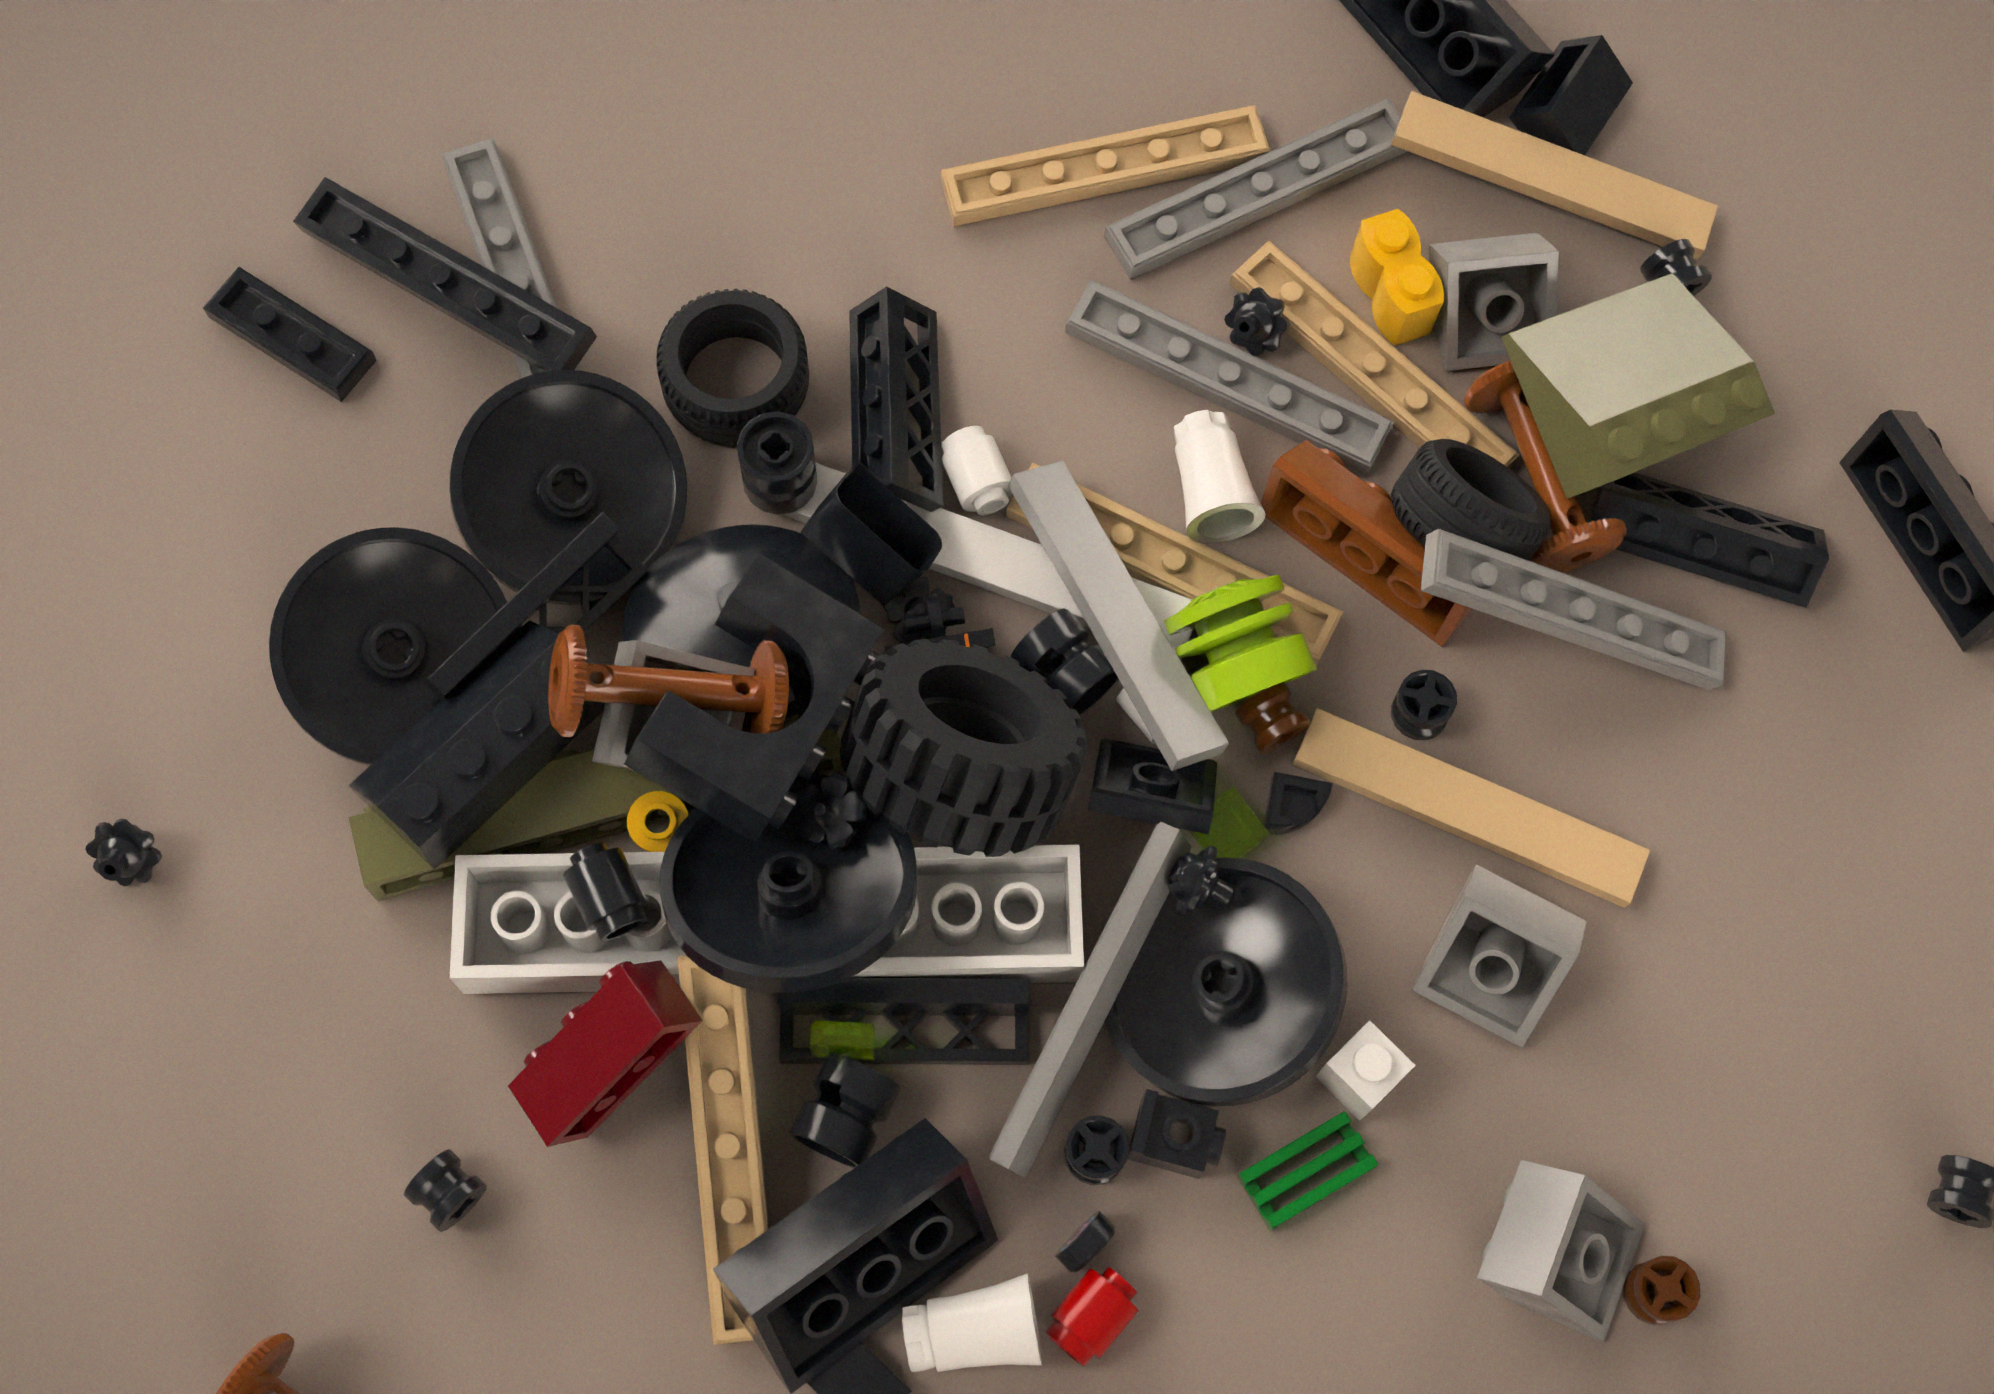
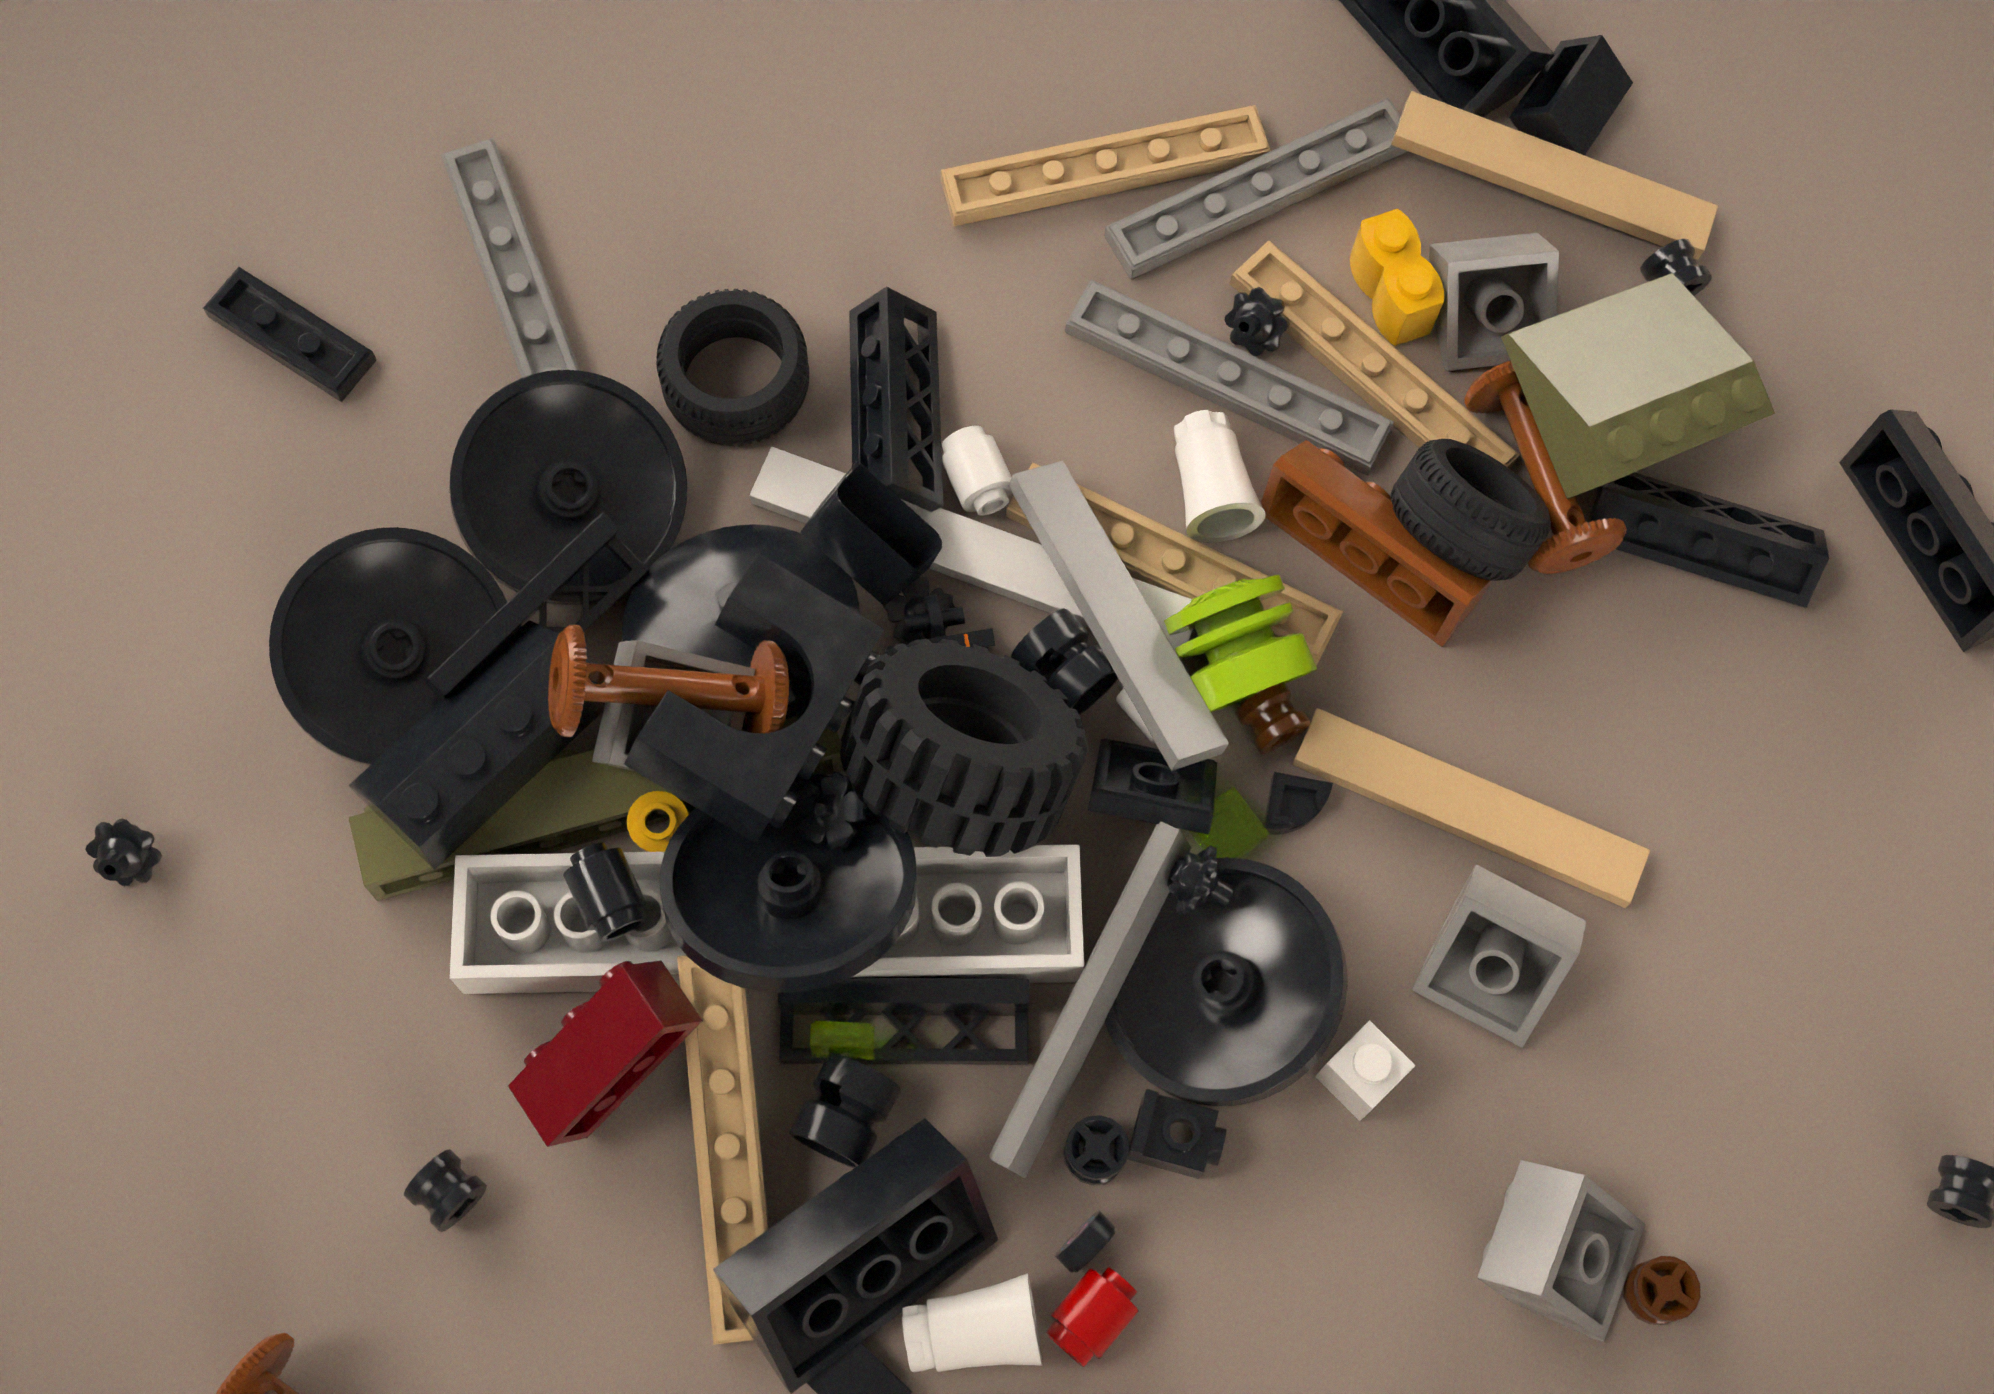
black plate [293,177,597,371] -> none
black wheel [737,411,817,515] -> none
green tile [1237,1111,1379,1231] -> none
black wheel [1391,670,1457,741] -> none
light grey tile [1421,529,1726,690] -> none

